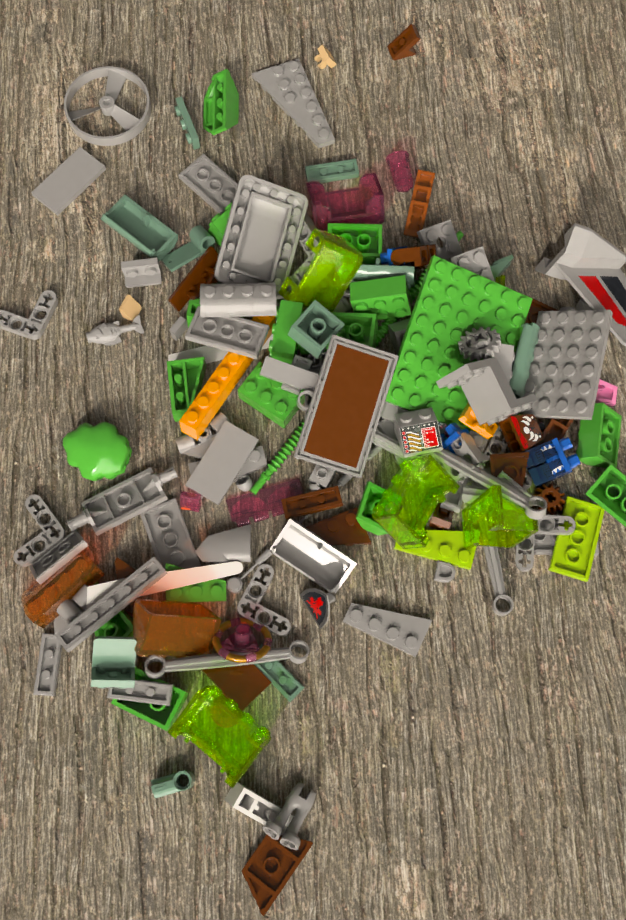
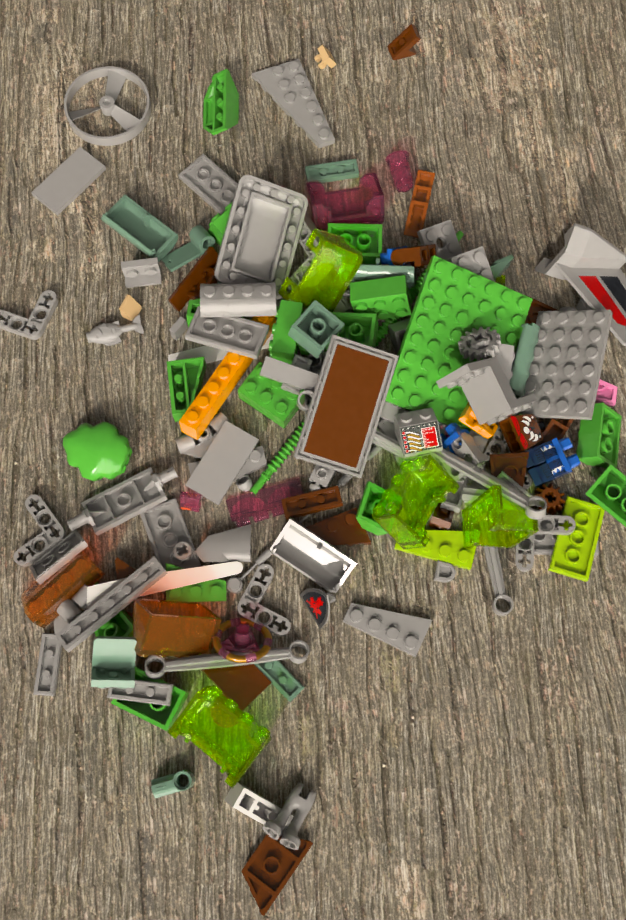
sand green plate [174,96,200,150] -> none
none -> light grey bush [173,541,192,561]

